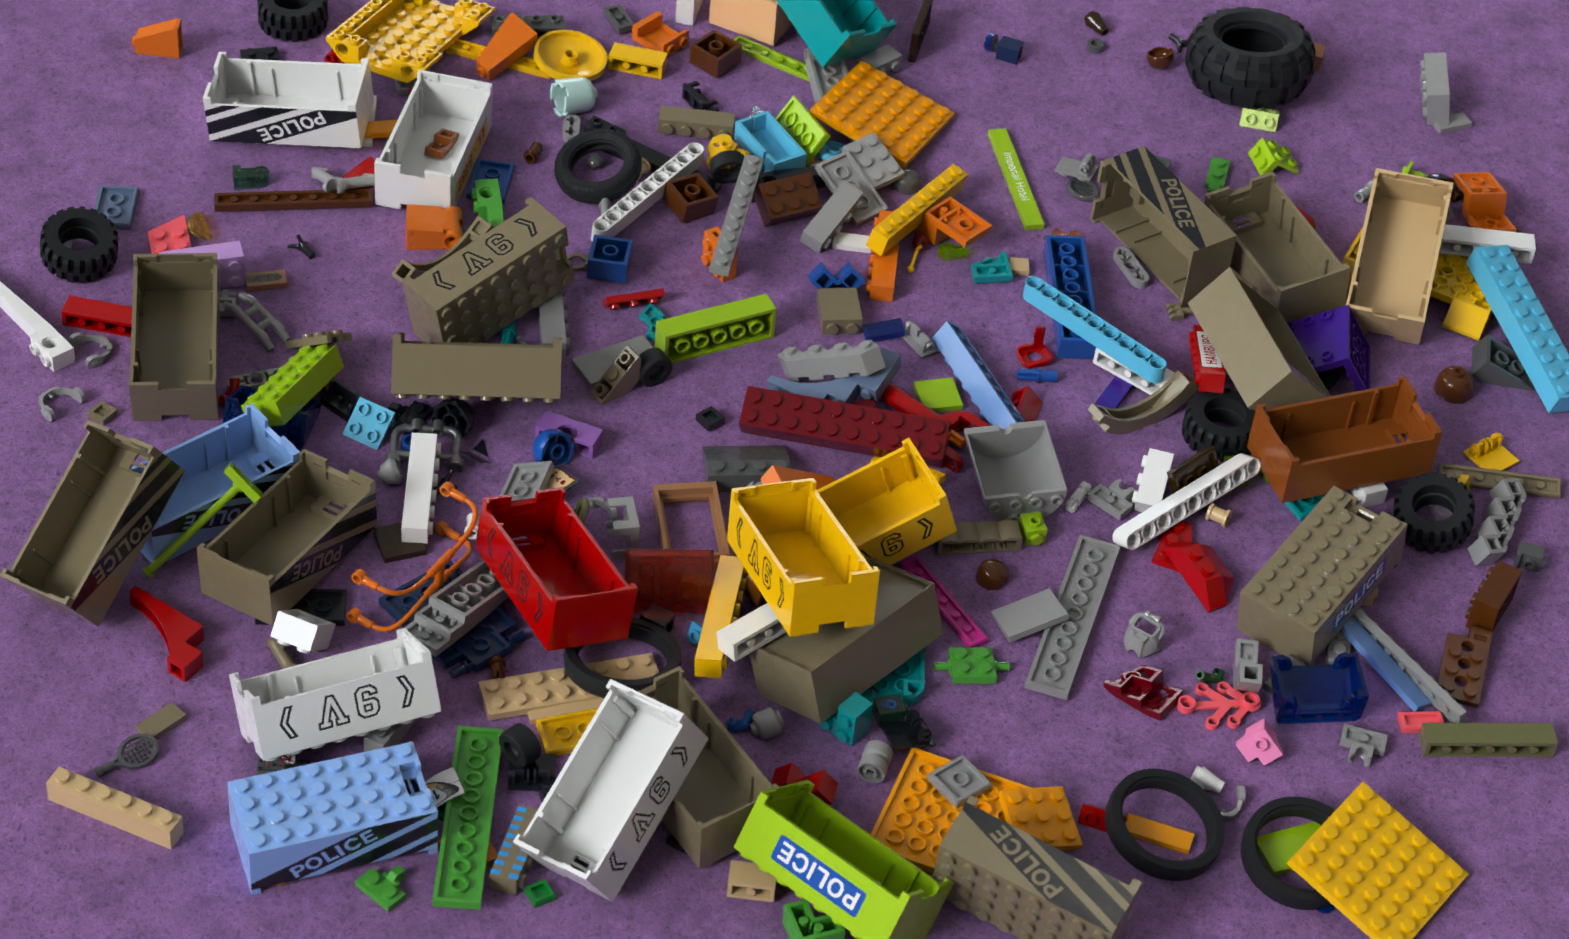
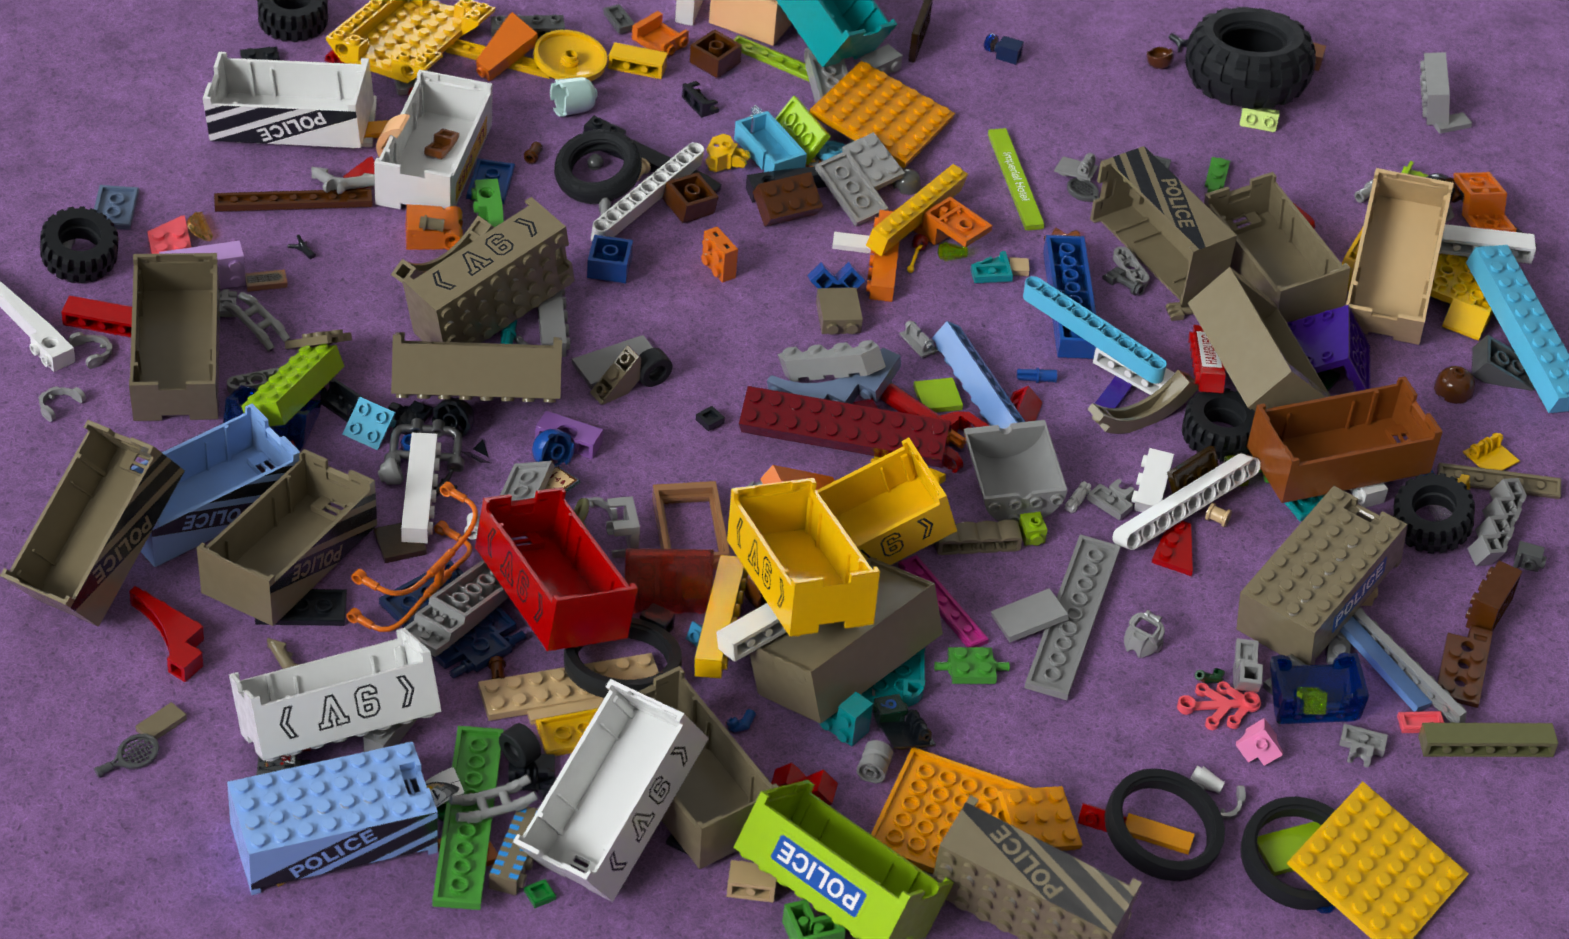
tan brick [46,767,184,849] -> none
dark tan tile [87,401,118,426] -> none
orange slope [132,18,183,58] -> none
lime tile [142,461,262,578] -> none
red arm [219,378,240,406] -> none
leg [232,165,269,190] -> none
white brick [271,609,336,654] -> none
bright green hinge [355,865,406,912] -> none
light grey beam [562,114,581,142] -> none
dark tan piece [567,252,589,272] -> none
red tile [602,288,665,310] -> none
teal tile [639,303,666,341] -> none
lime brick [654,293,777,363] -> none
dark tan brick [658,105,735,139] -> none
dark grey slope [702,445,791,492] -> none
light grey plate [709,154,764,277] -> none
black tyre [710,150,744,184] -> none
light grey head [750,707,785,740] -> none
light grey brick [800,180,864,253] -> none
clear blue tile [862,318,905,342] -> none
light grey tile [927,755,992,809] -> none
reddish brown hair [975,559,1009,590] -> none
red piece [1016,326,1054,368] -> none
dark brown cone [1084,11,1109,36] -> none
dark grey tile [1086,38,1105,54] -> none
dark red slope [1103,665,1183,721] -> none
red wedge [1162,541,1234,613] -> none
lime bracket [1248,137,1300,176] -> none
none -> light nougat slope [376,114,410,158]
none -> dark tan pin [419,215,444,232]
none -> light grey piece [449,775,538,823]
none -> dark grey hinge [1102,267,1145,296]
none -> clear neon green bracket [1297,687,1327,715]

